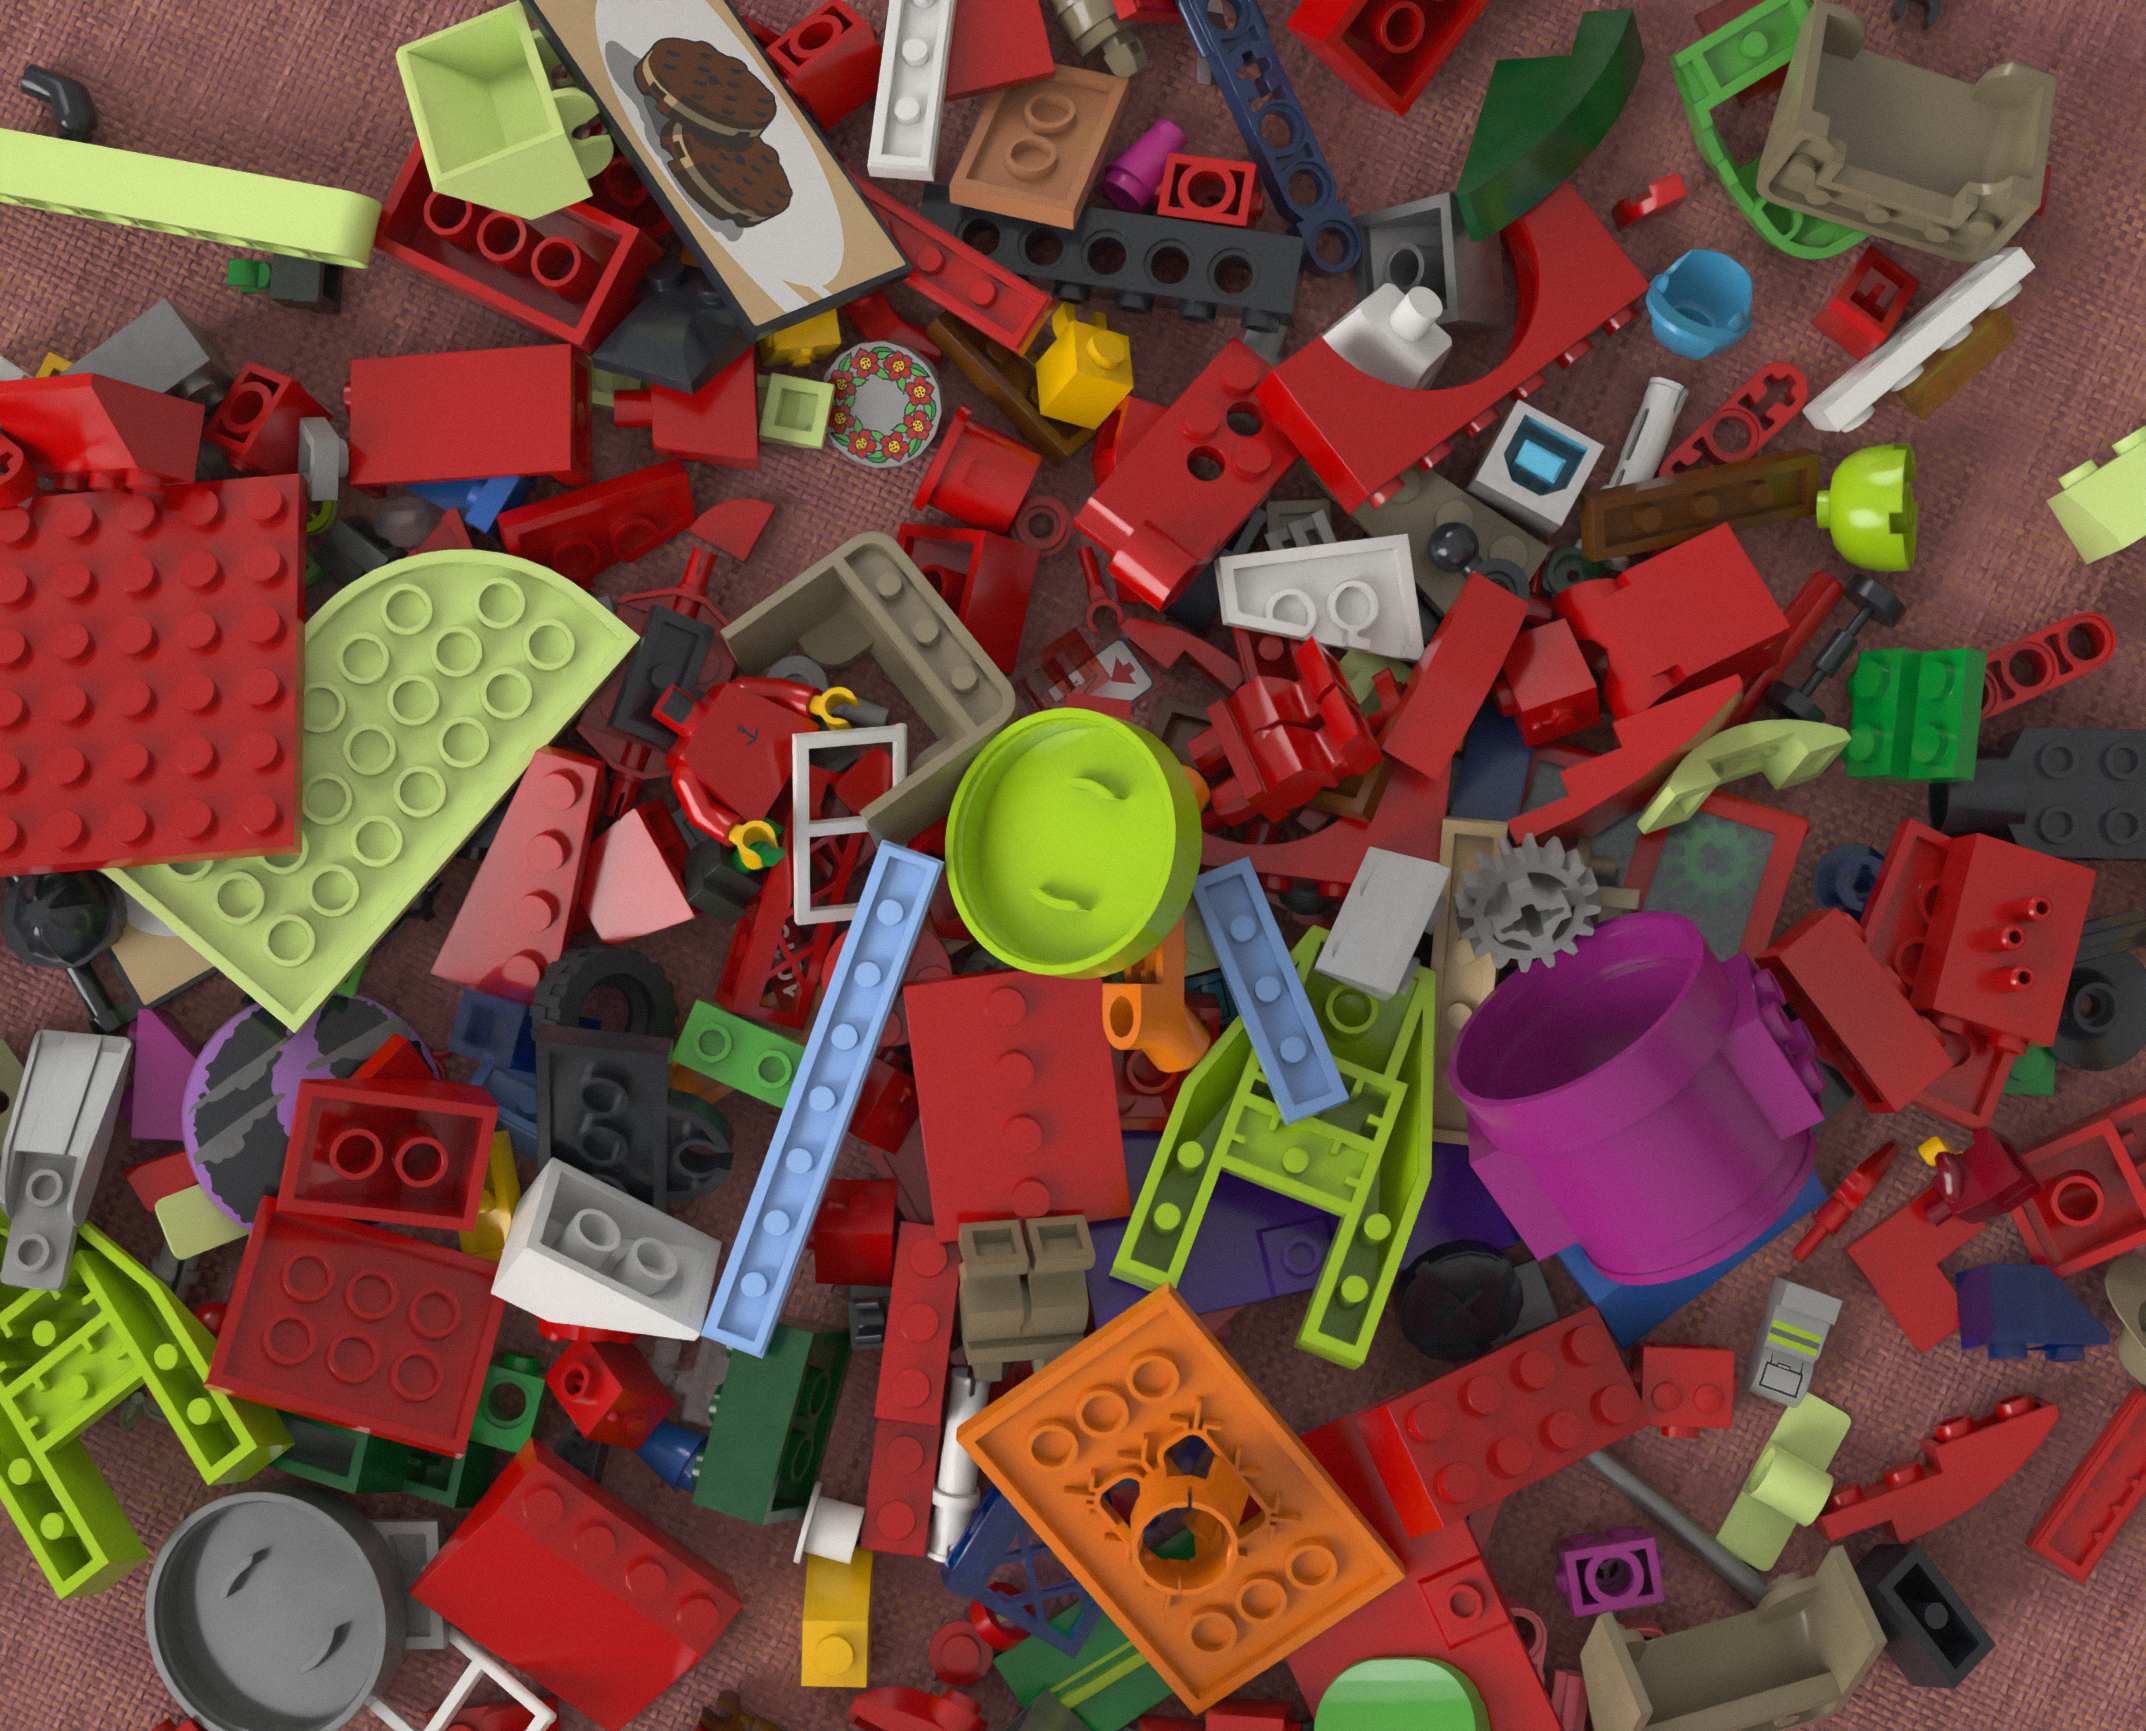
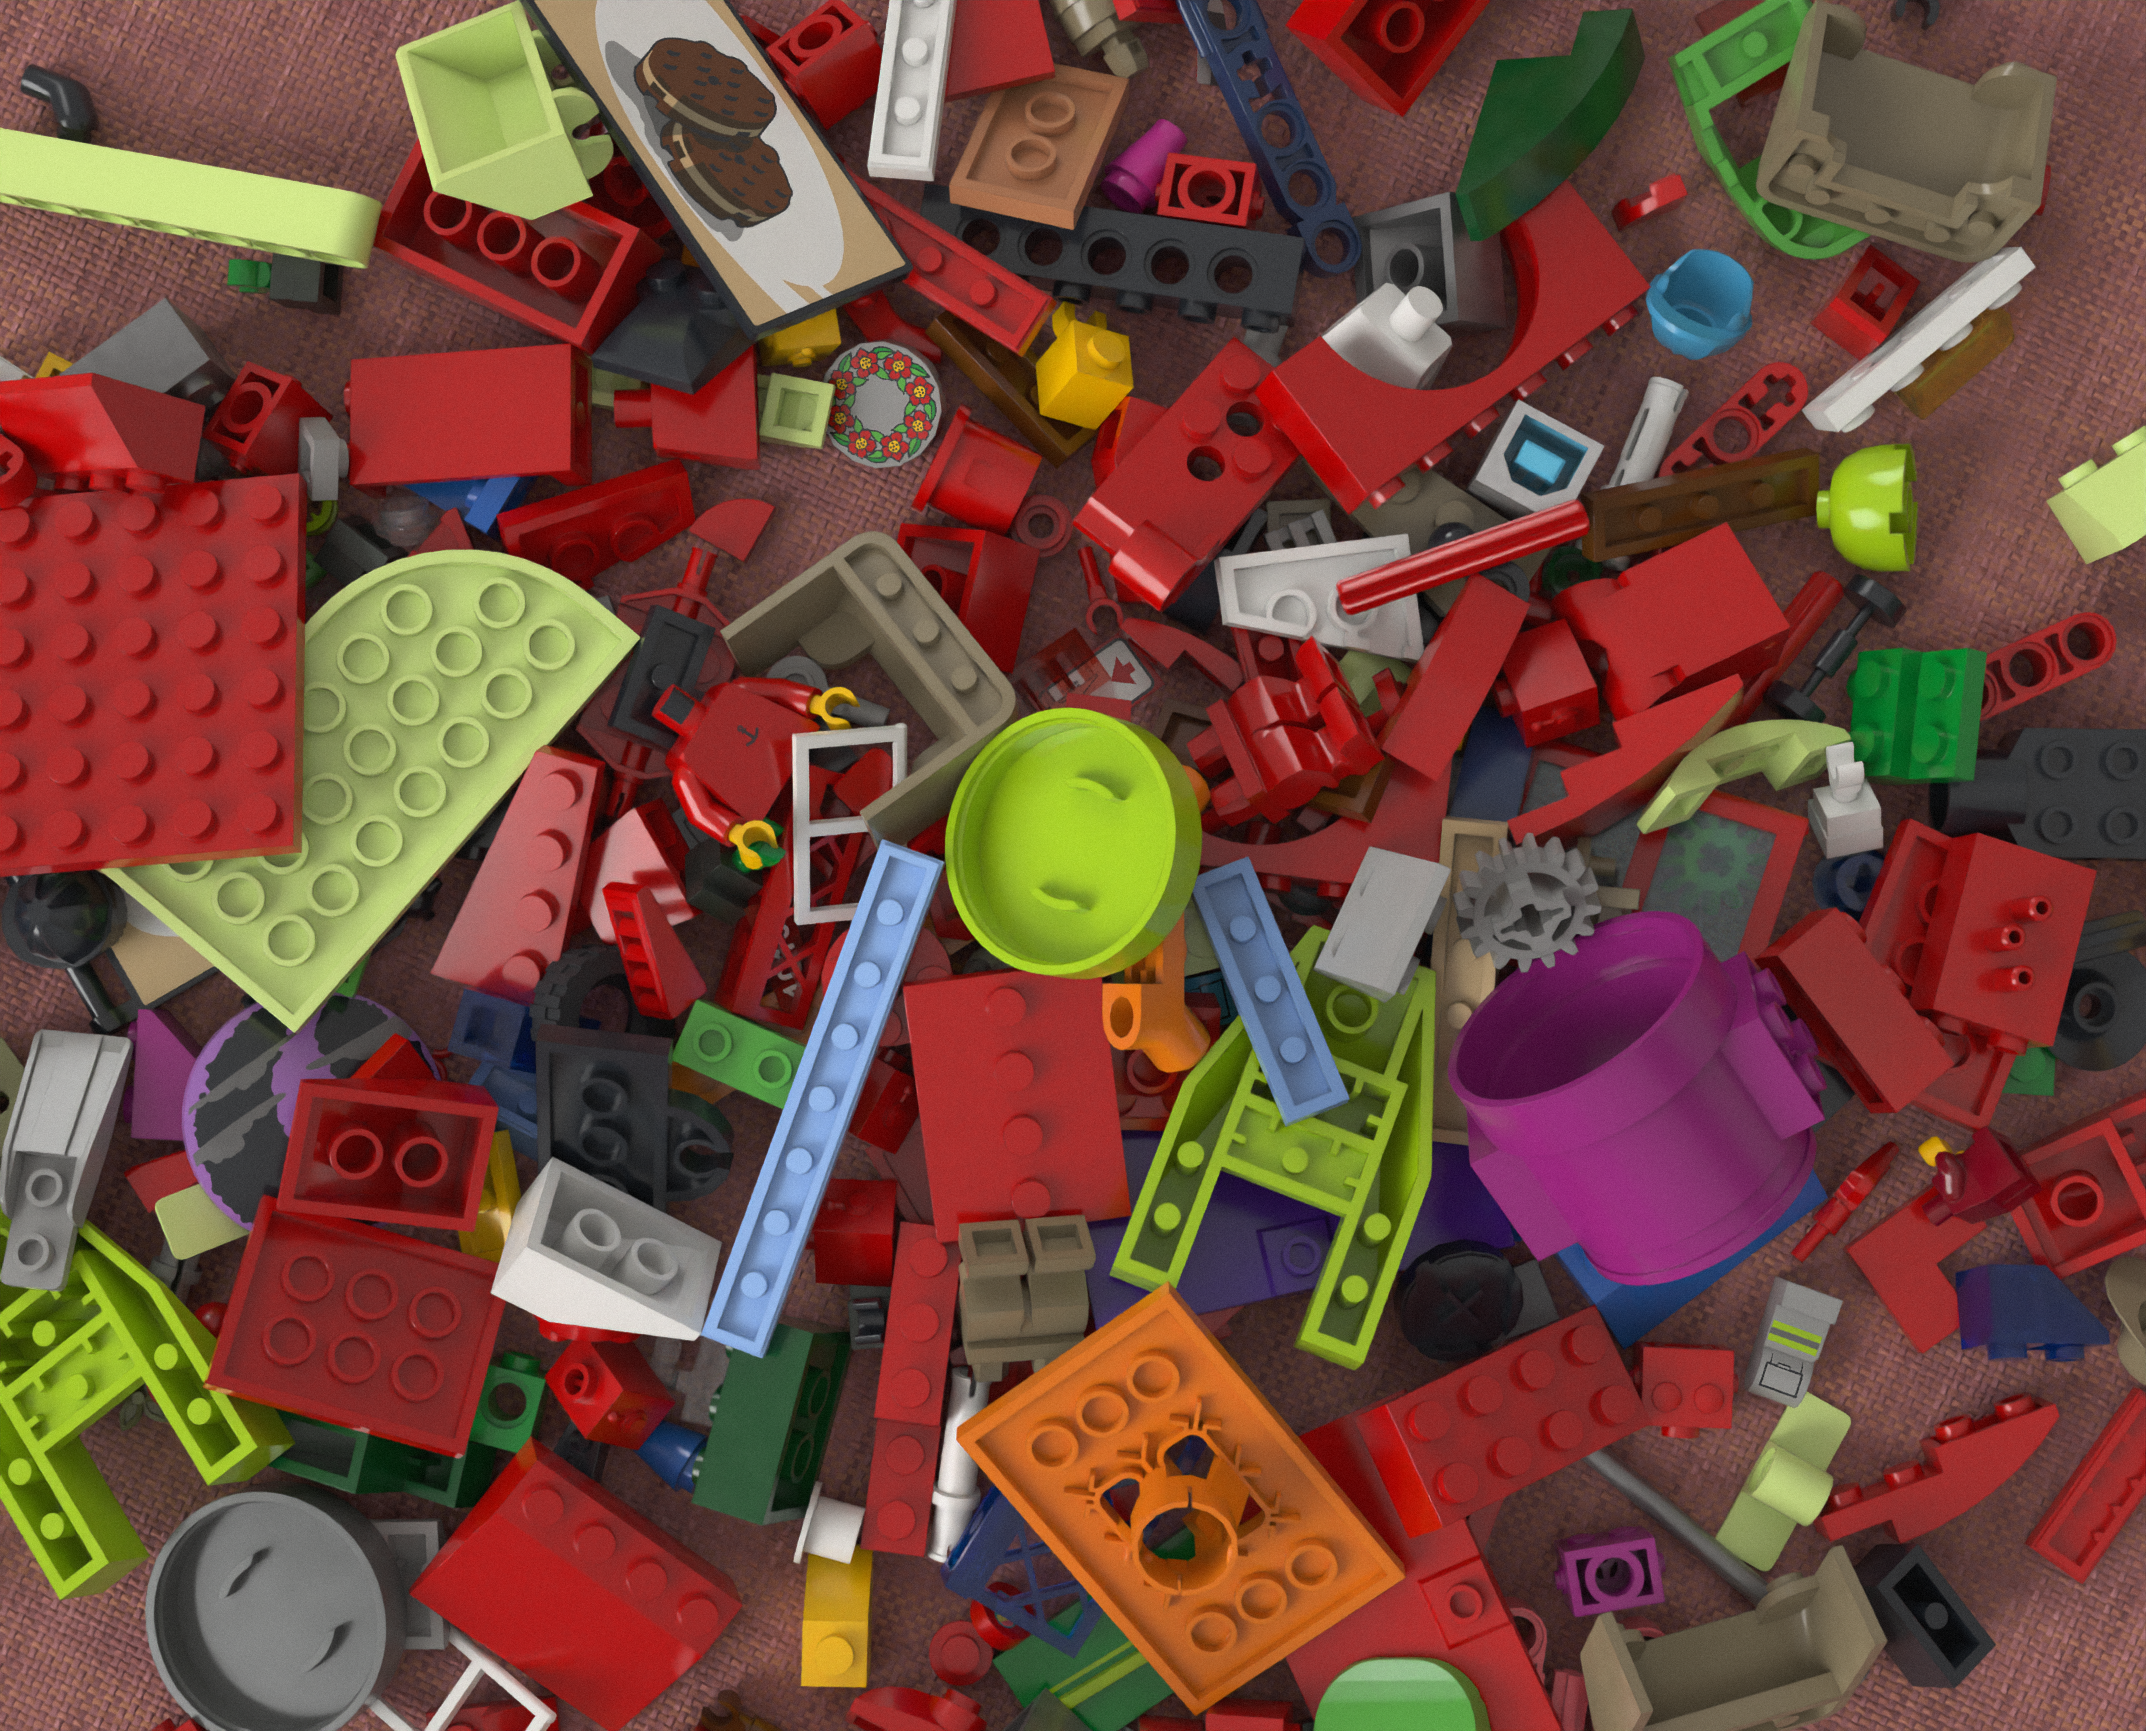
none -> red slope [602,881,707,1020]
none -> red axle [1336,499,1590,615]
none -> white piece [1808,742,1883,859]

